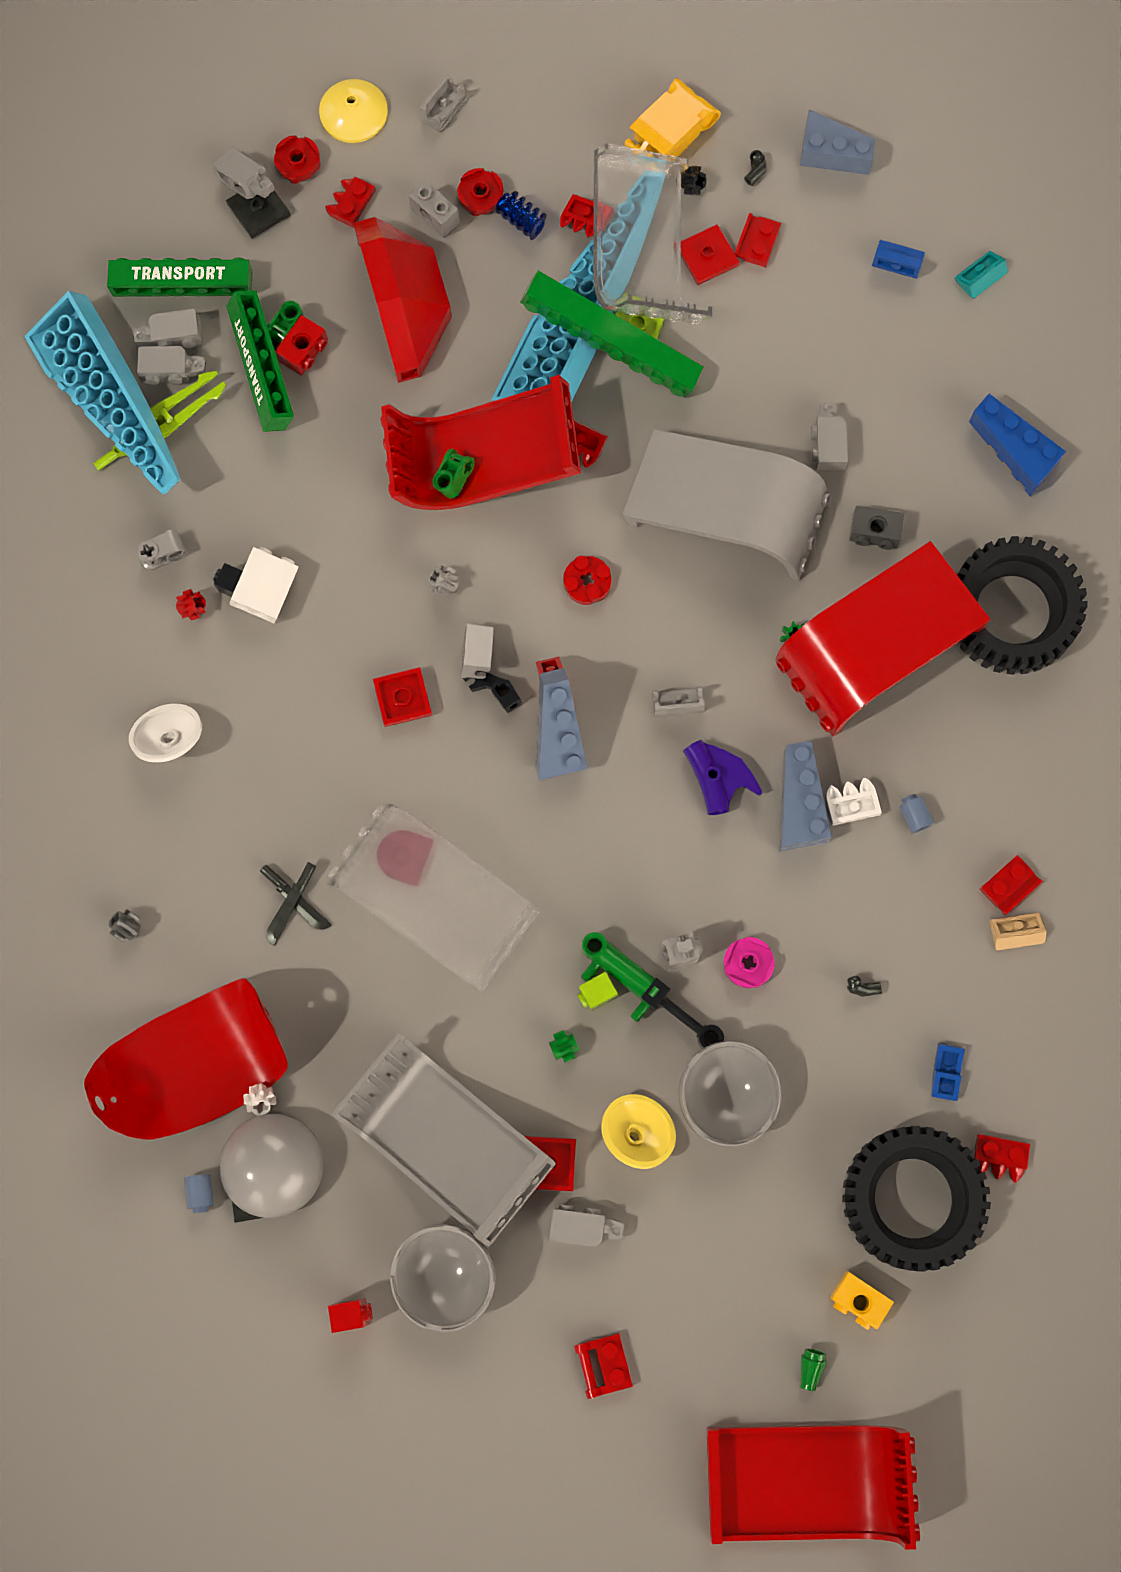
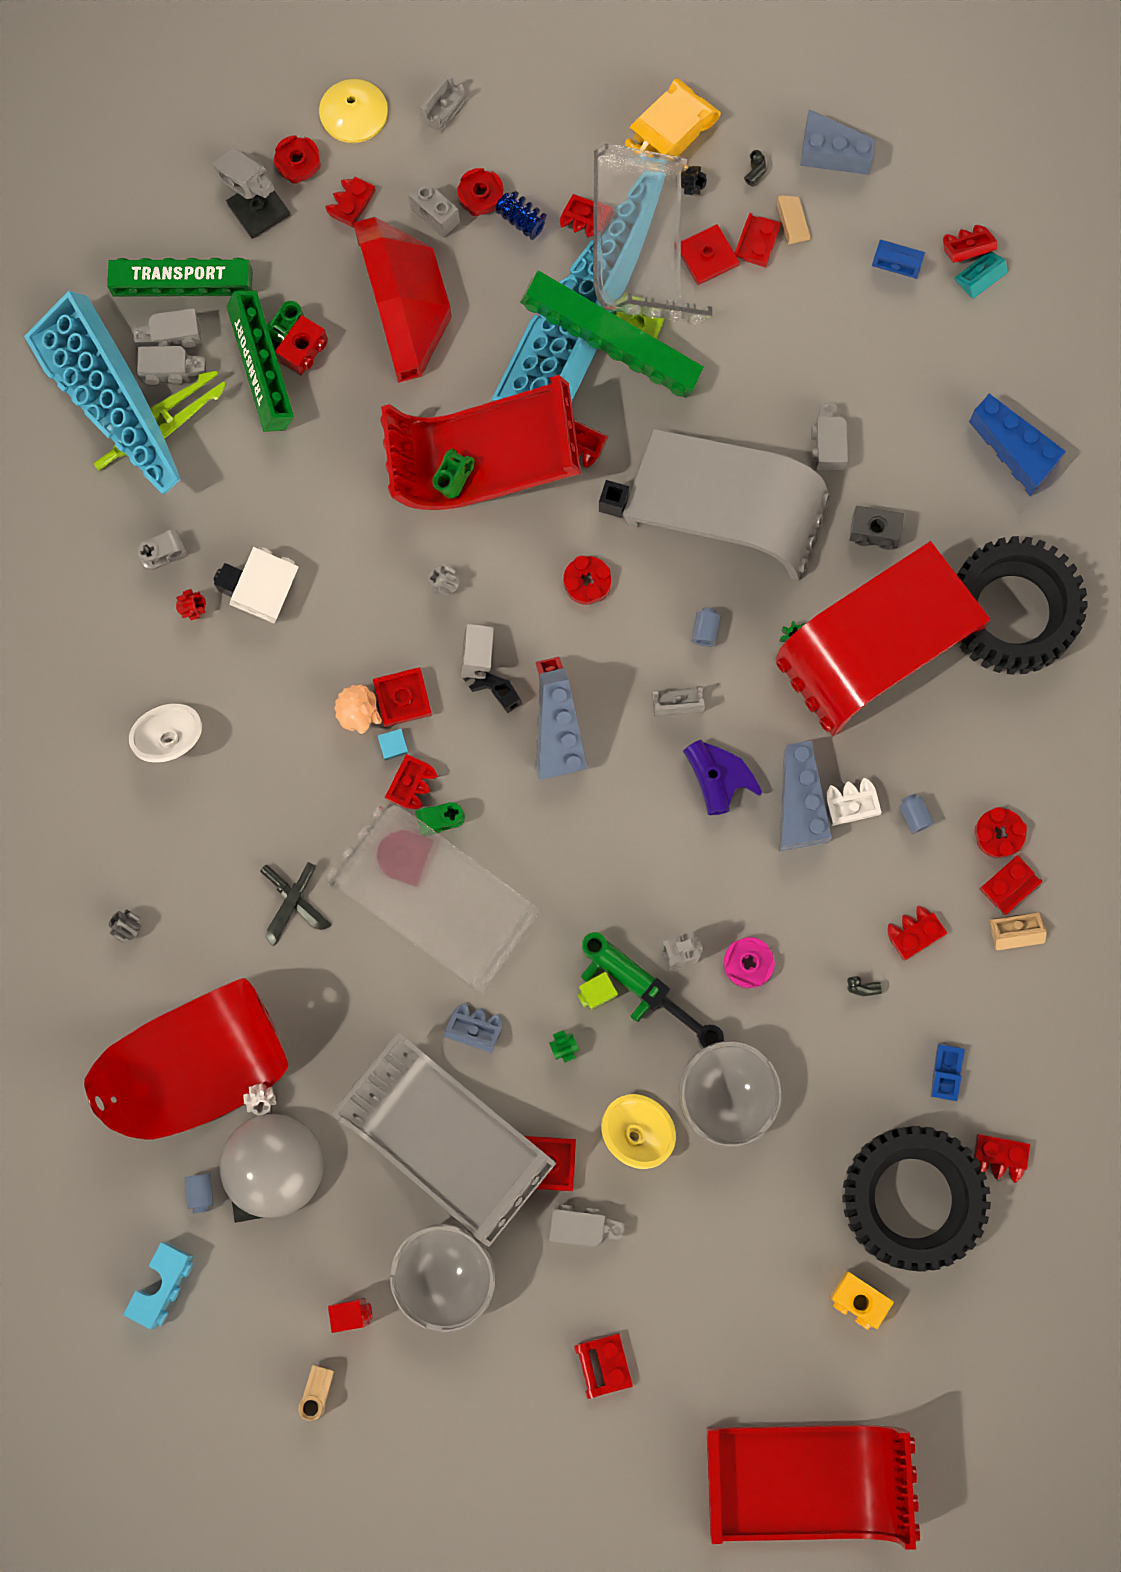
green cone [800,1348,827,1391] -> none
none -> medium azure arch [123,1242,193,1330]
none -> tan piece [298,1365,335,1421]
none -> light nougat animal [334,684,382,734]
none -> medium azure tile [378,729,409,760]
none -> red plate [384,754,438,810]
none -> green piece [415,802,465,837]
none -> sand blue plate [444,1003,502,1053]
none -> black brick [599,480,629,518]
none -> sand blue brick [691,608,721,647]
none -> tan slope [776,195,811,245]
none -> red plate [887,906,948,961]
none -> red plate [943,225,997,263]
none -> red plate [975,807,1027,858]

